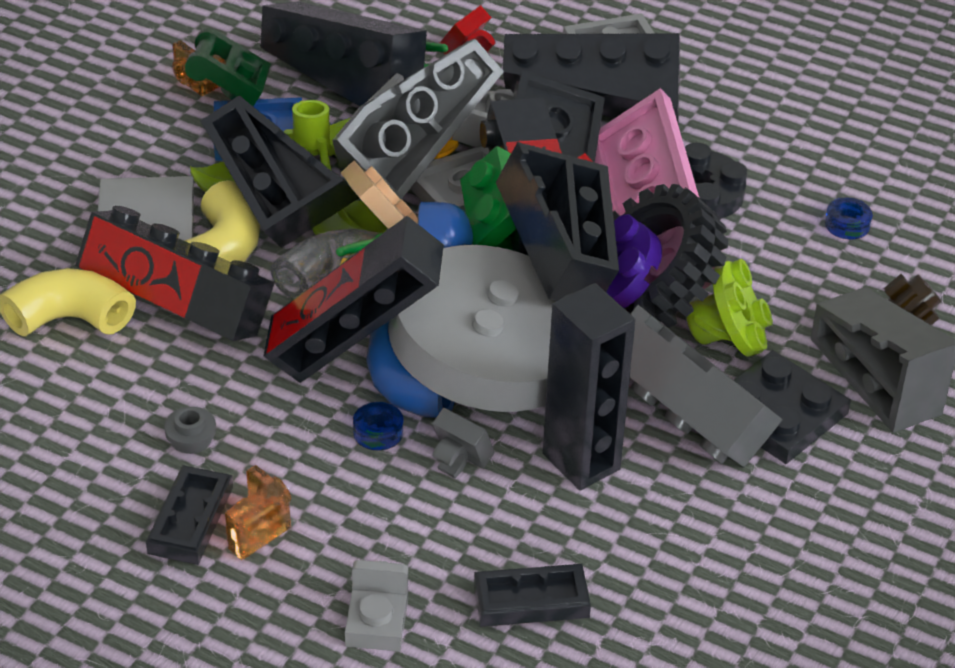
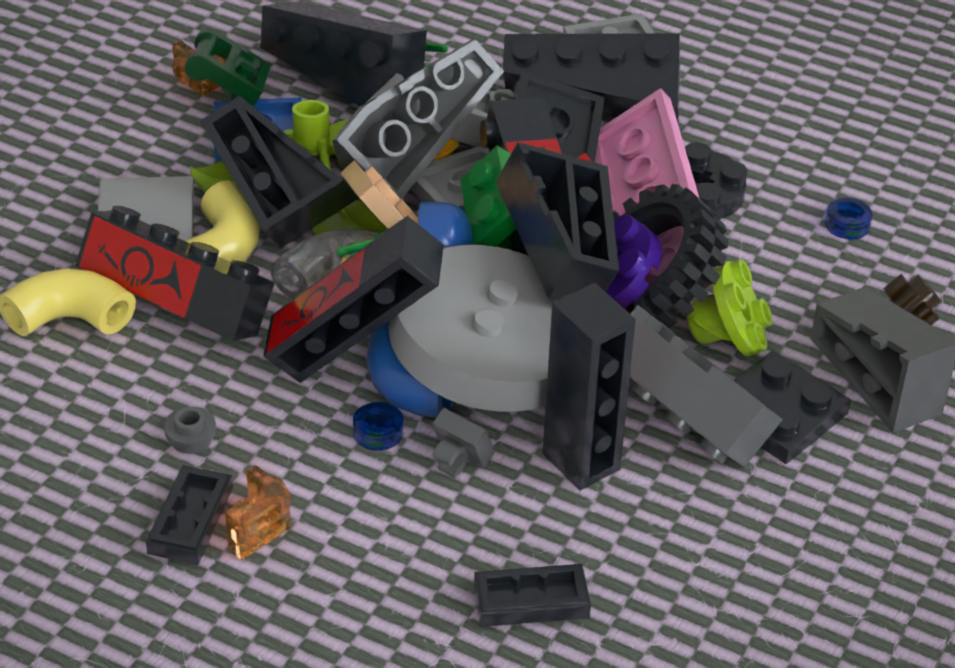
light grey bracket [345,560,408,652] -> none
red tile [439,5,496,55] -> none

